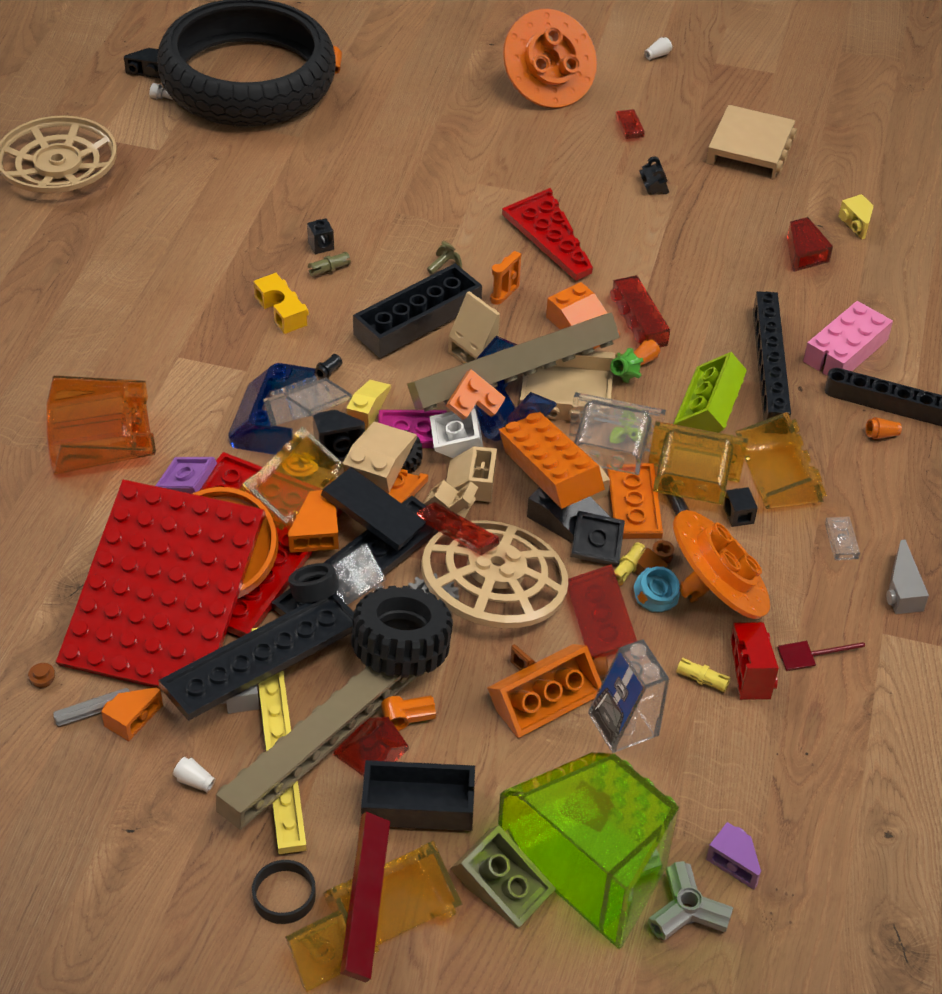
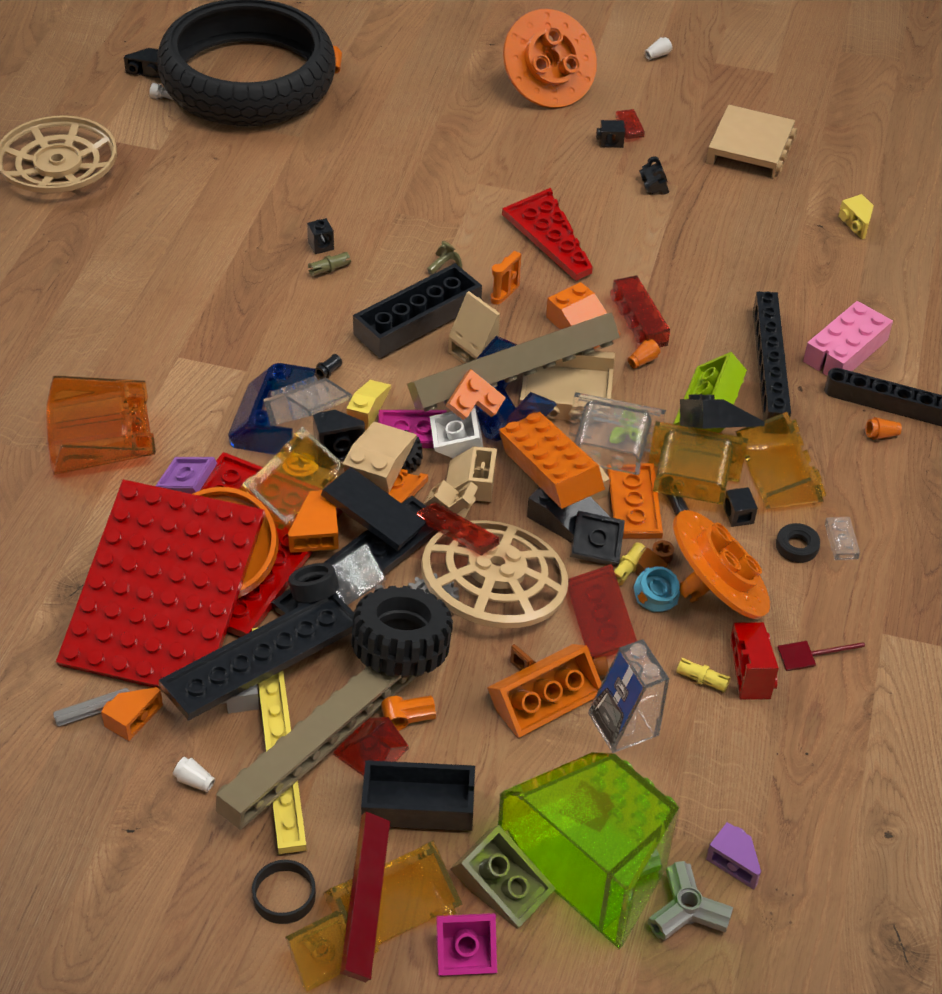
dark orange plate [28,663,55,688] -> none
yellow arch [253,273,309,334] -> none
bright green rock [610,348,644,383] -> none
clear red slope [787,217,833,272] -> none
light grey slope [886,540,929,614] -> none
none -> dark pink slope [436,913,497,976]
none -> black brick [596,120,625,148]
none -> black slope [680,394,765,429]
none -> black tyre [776,523,820,563]

